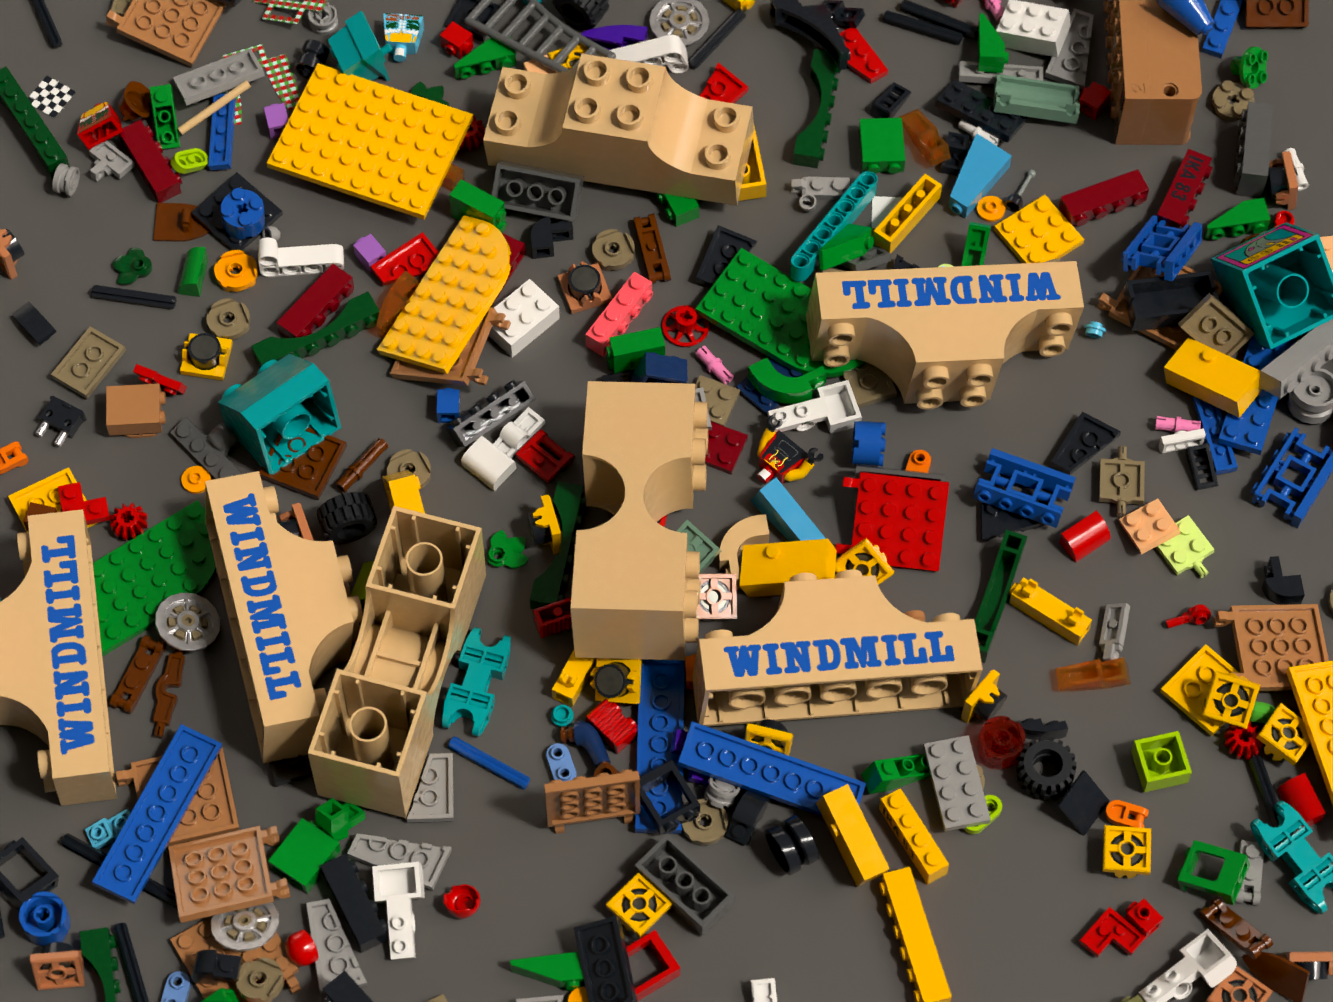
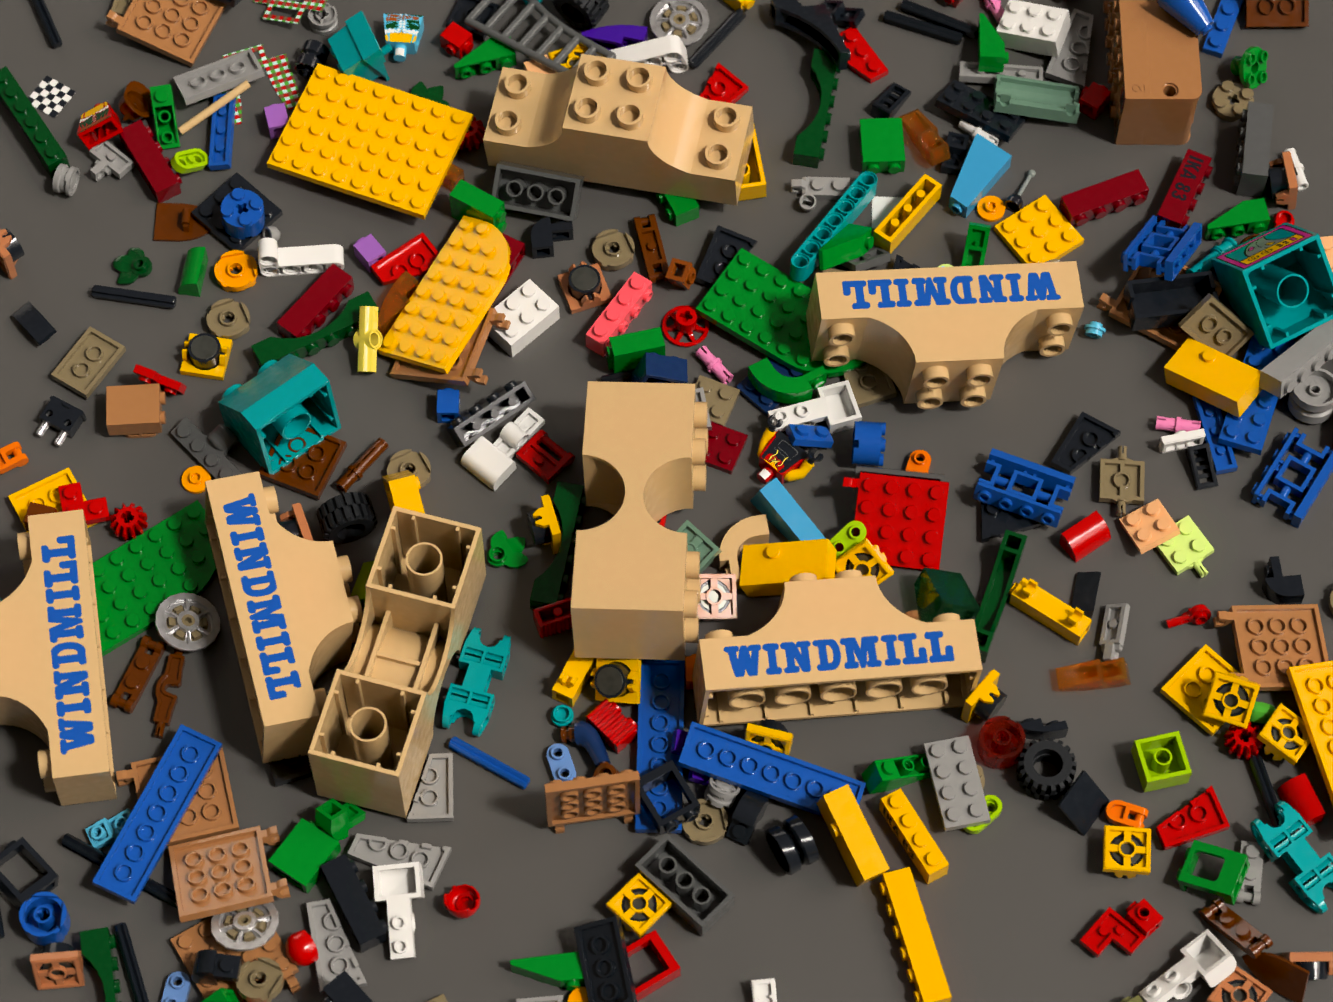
none -> light yellow piece [353,306,382,373]
none -> dark orange brick [665,258,696,290]
none -> blue plate [785,424,834,448]
none -> lime plate [830,520,867,558]
none -> clear green slope [914,567,980,622]
none -> black slope [1071,571,1101,618]
none -> red wing [1156,785,1230,851]
none -> teal pin [1185,237,1238,274]

